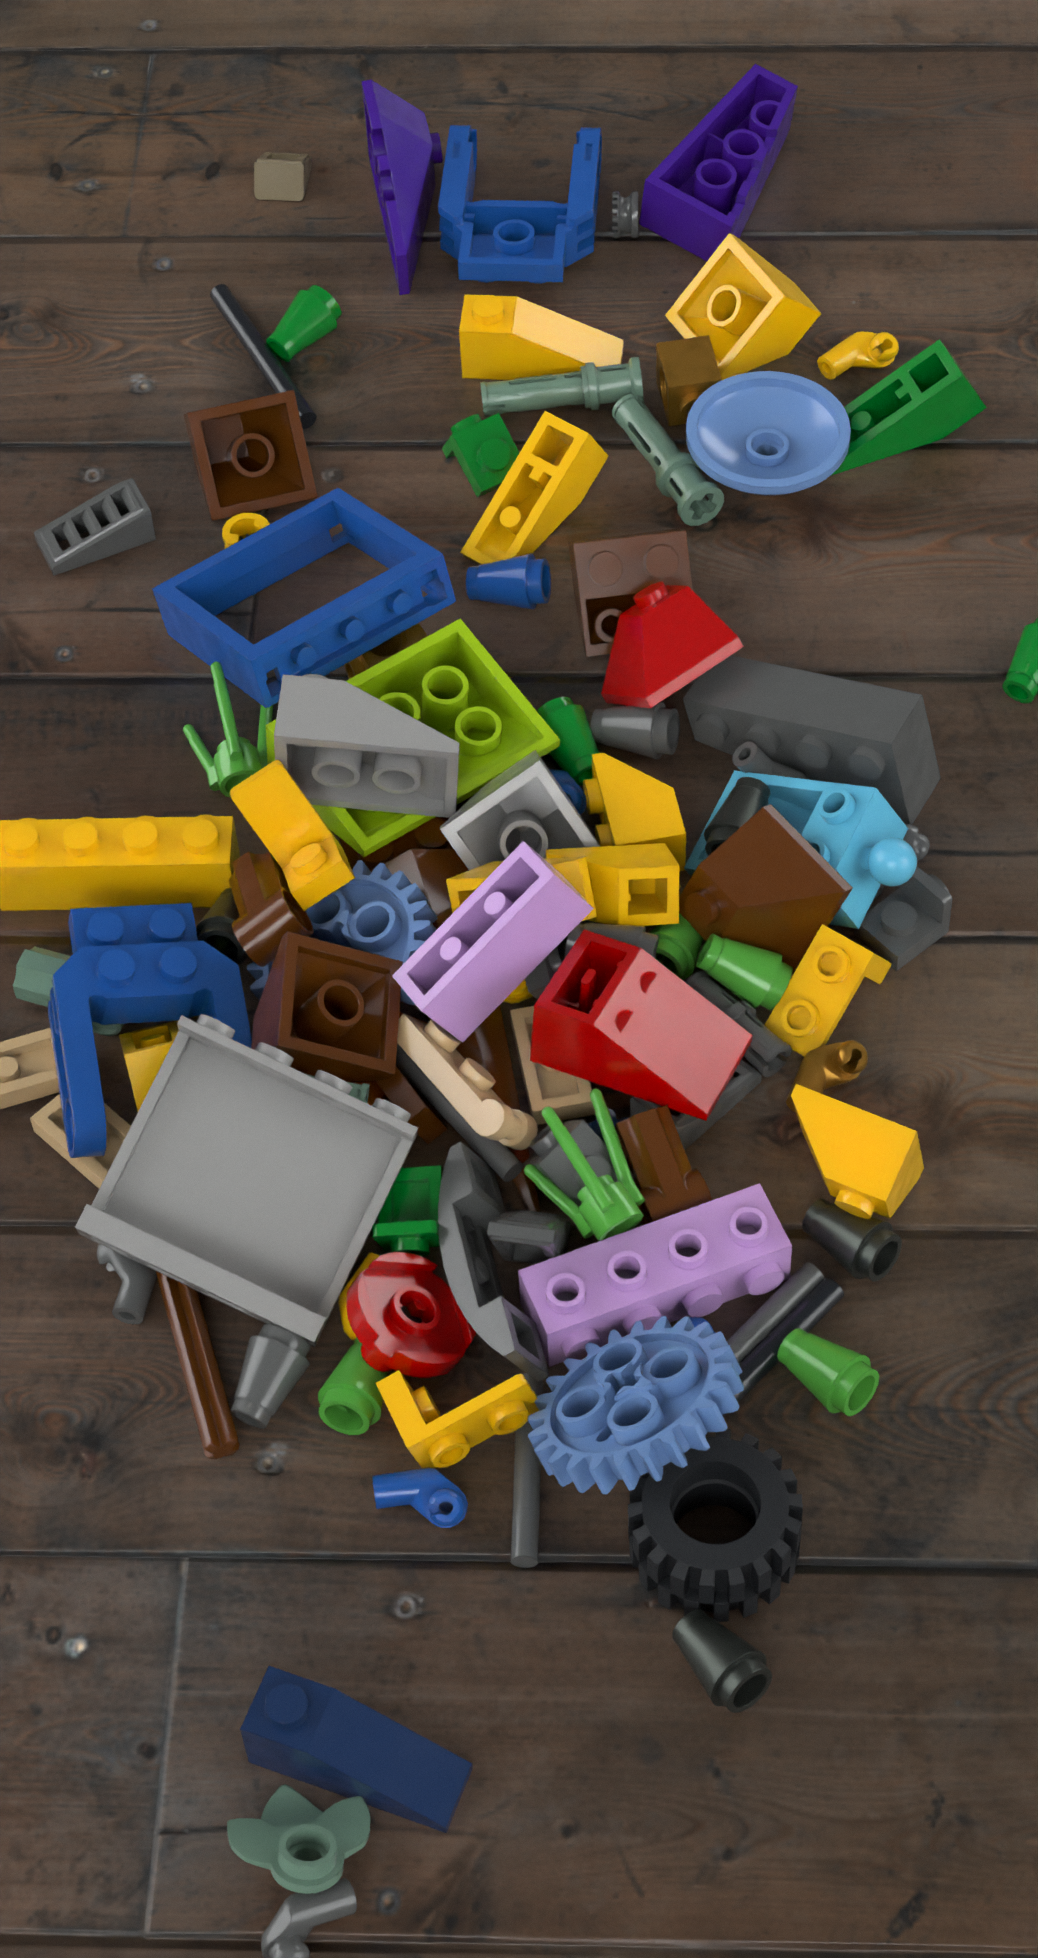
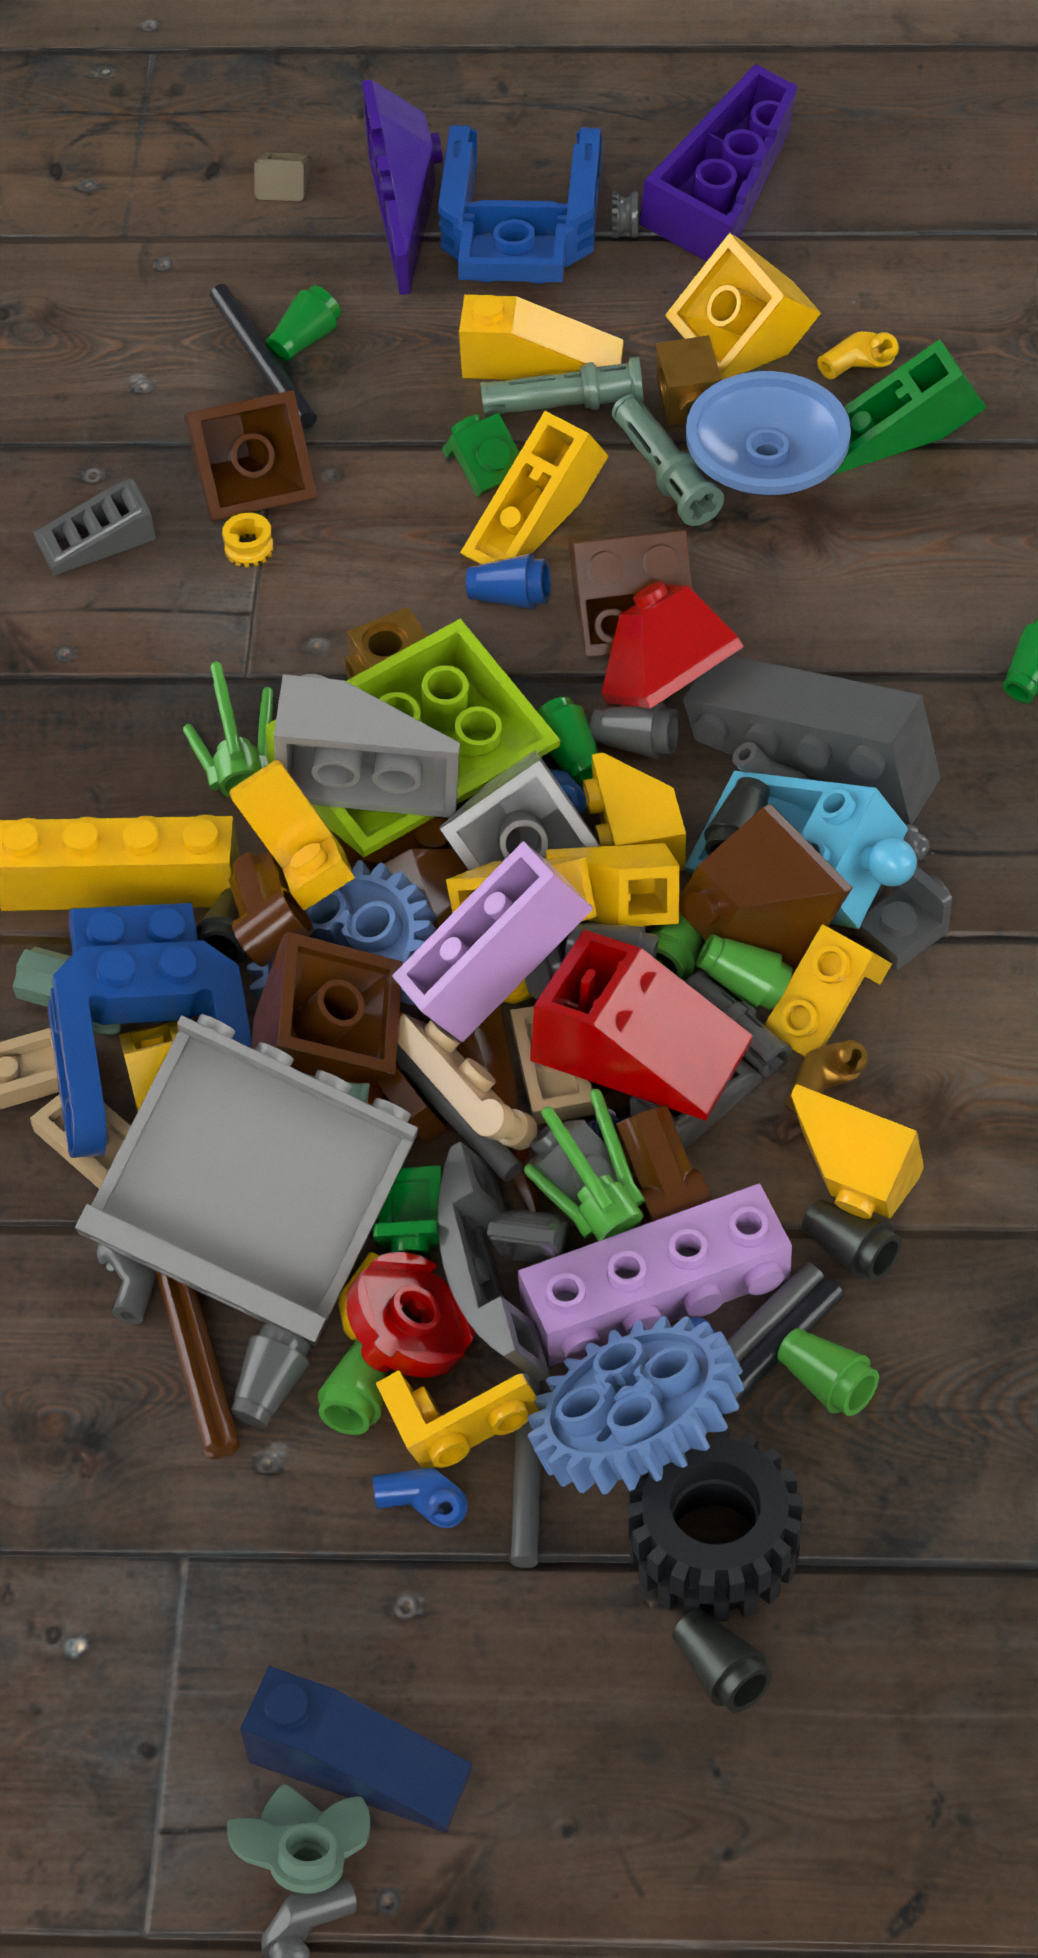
blue window [152,488,456,709] -> none

